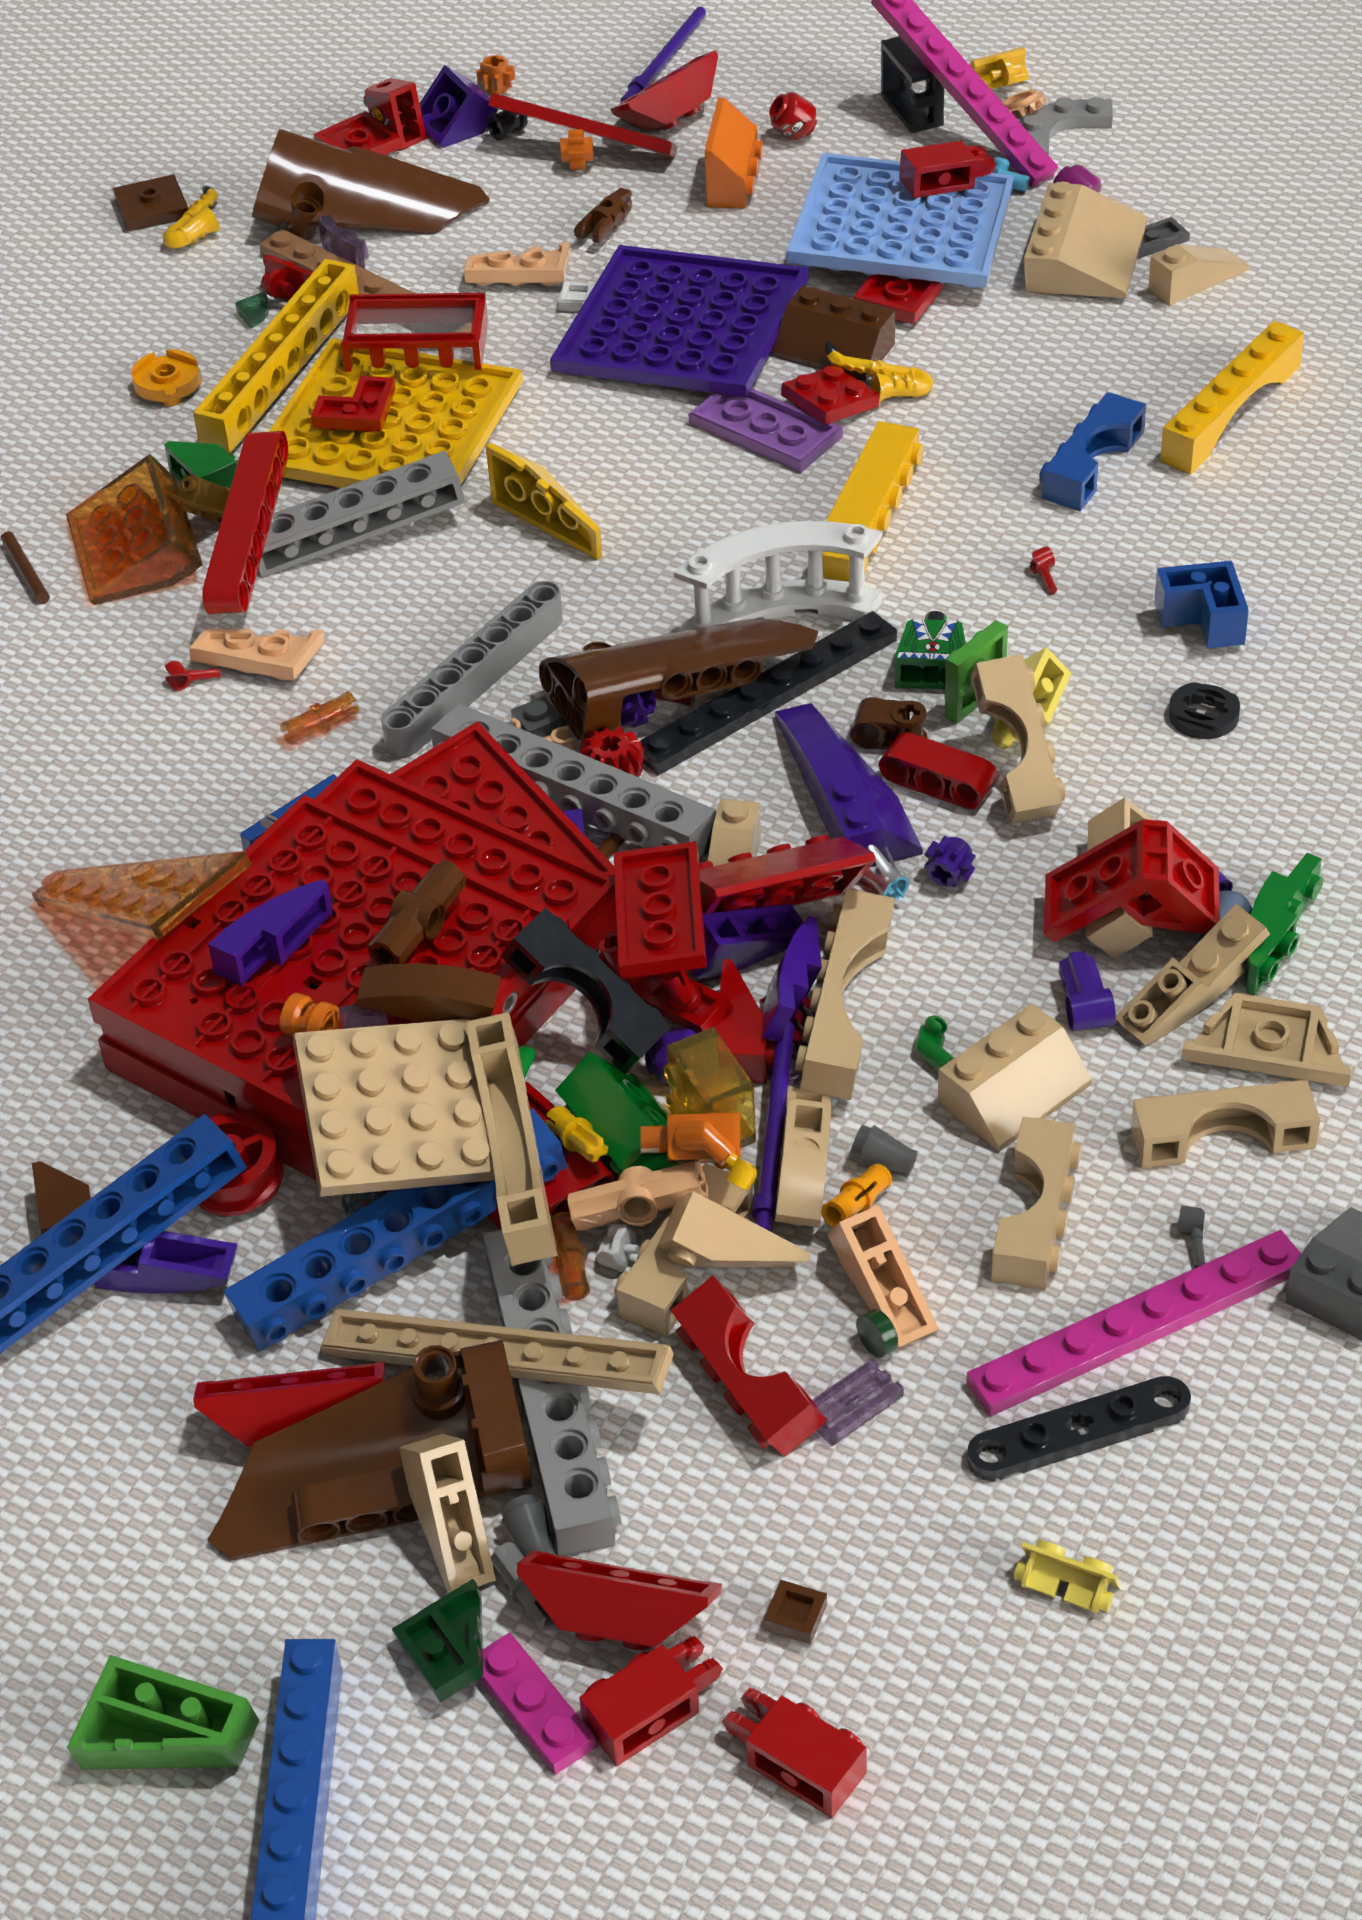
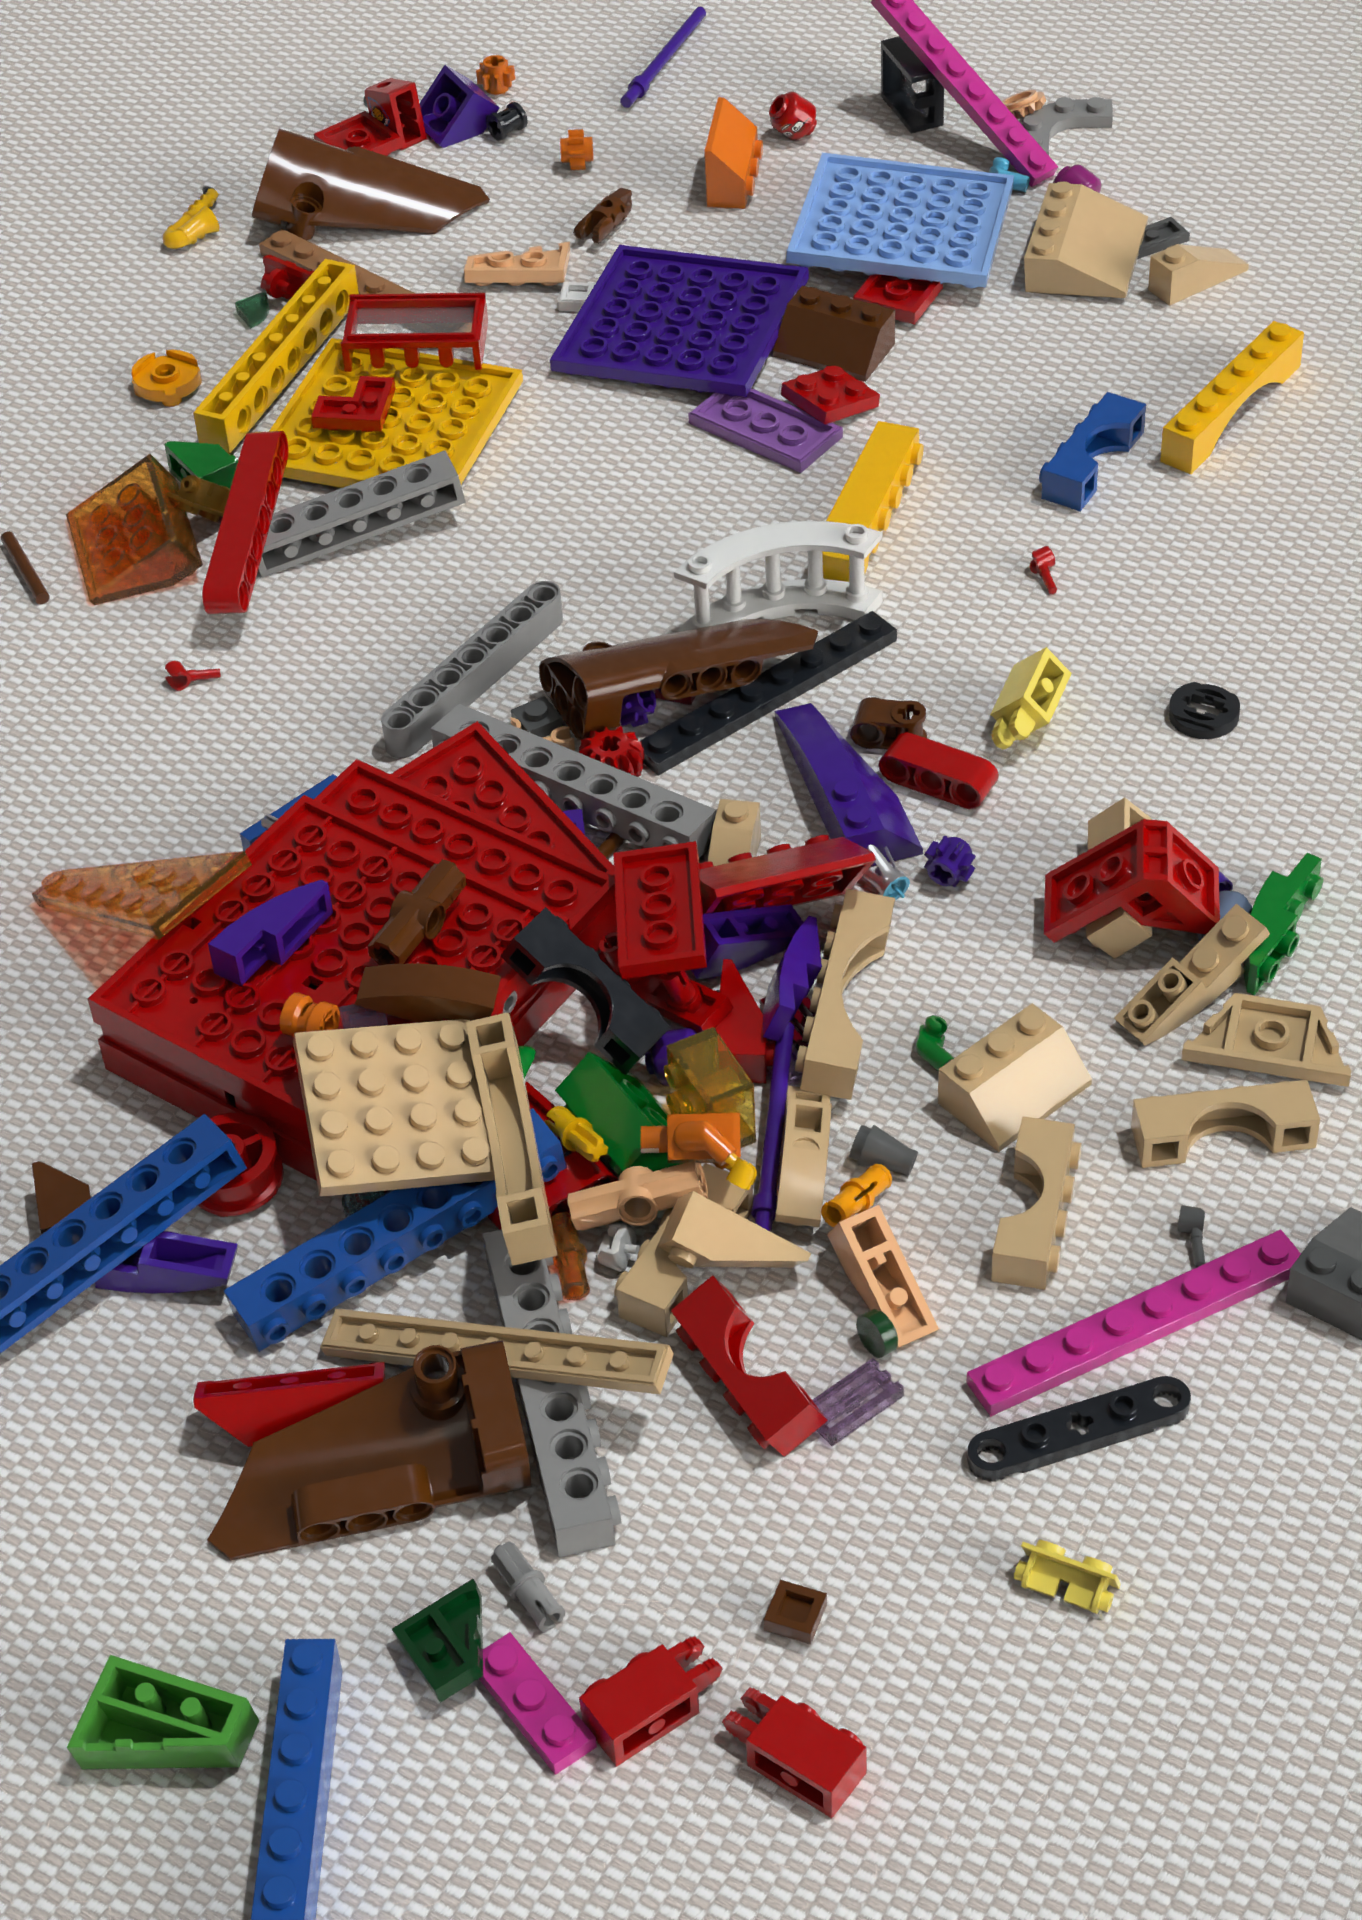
reddish brown plate [112,174,188,231] -> none
light nougat wing [189,629,324,681] -> none
clear orange pin [280,691,359,745] -> none
clear purple slope [318,215,369,269] -> none
tan slope [399,1434,496,1593] -> none
yellow wedge [486,443,602,560] -> none
red tile [488,93,678,158] -> none
dark grey cone [500,1494,556,1557] -> none
red wedge [516,1550,722,1650] -> none
red wedge [610,50,718,131] -> none
yellow piece [825,341,933,402] -> none
green torso [895,611,966,690] -> none
red hinge [899,140,996,198] -> none
bright green plate [944,620,1008,724] -> none
yellow hips [970,47,1029,89] -> none
tan arch [970,654,1065,824] -> none
dark purple piece [1058,951,1116,1032] -> none
blue brick [1154,560,1249,648] -> none

